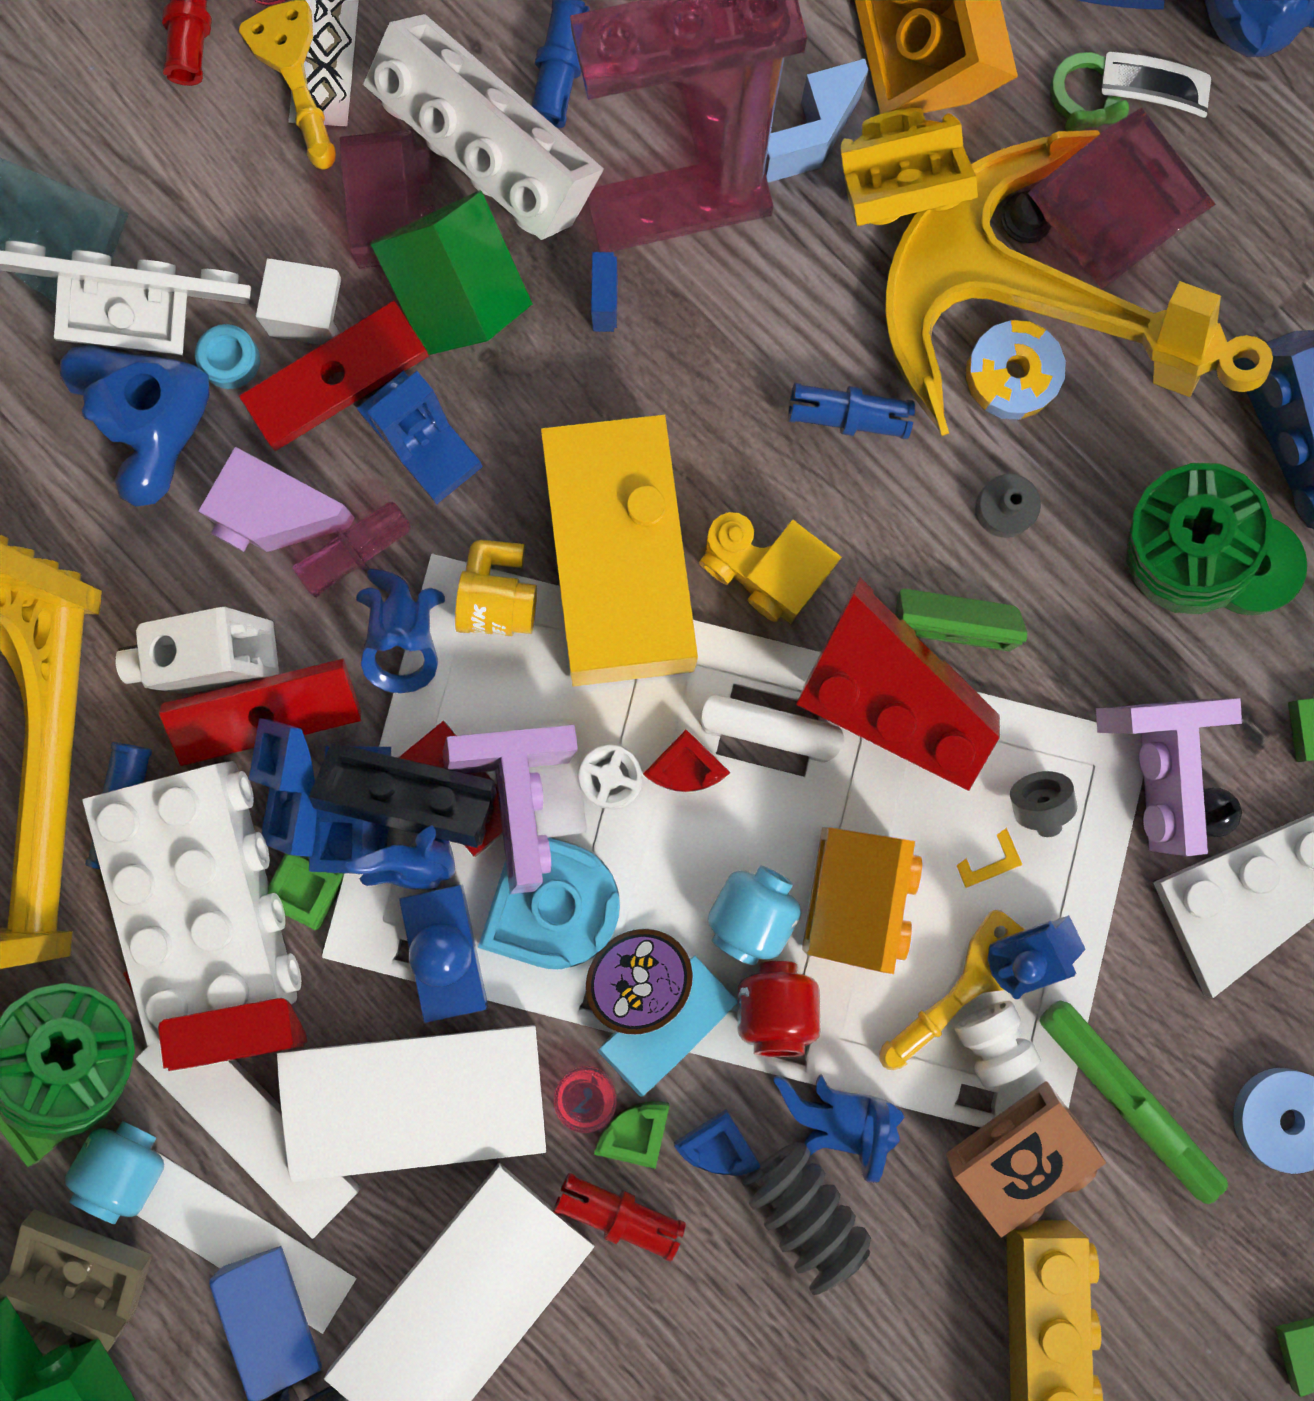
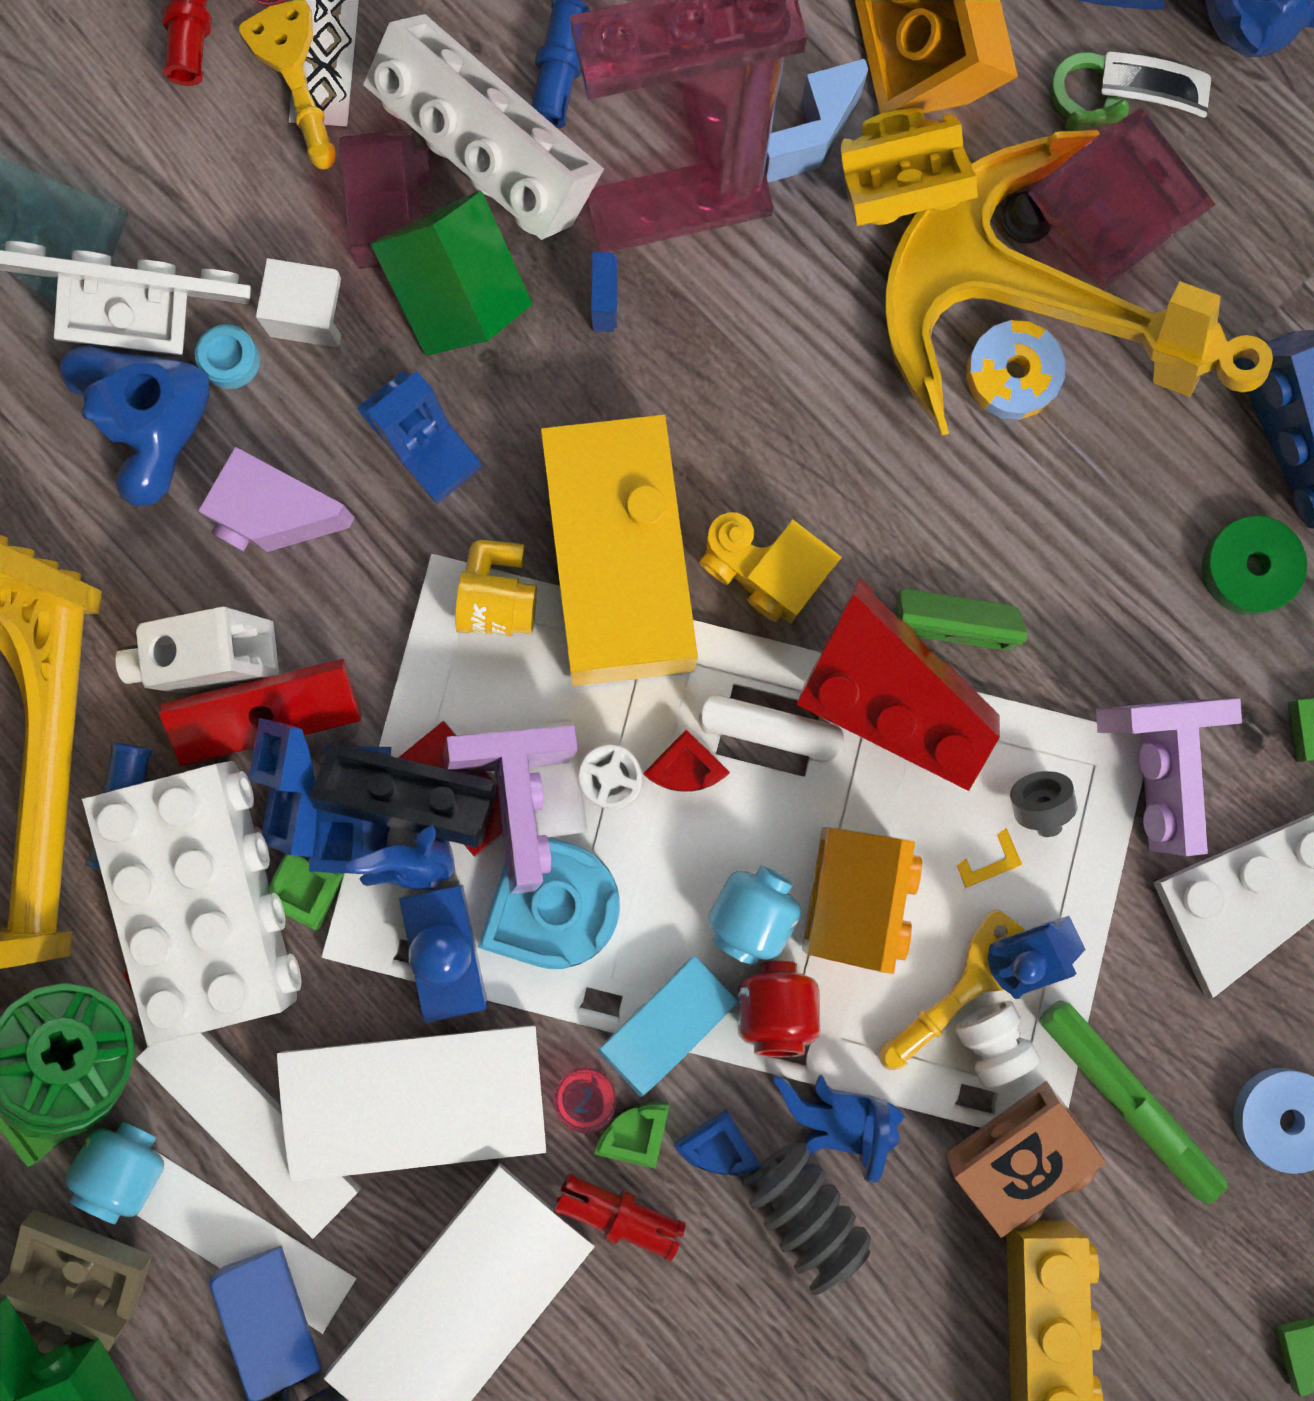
red slope [158,998,307,1071] -> none
red tile [239,301,429,451] -> none
clear pink axle [292,502,411,598] -> none
blue piece [356,569,445,694] -> none
sticker [586,929,693,1035] -> none
blue pin [788,383,915,439] -> none
dark grey tile [975,474,1041,538] -> none
green wheel [1126,463,1273,614] -> none
black hinge [1203,788,1242,837] -> none

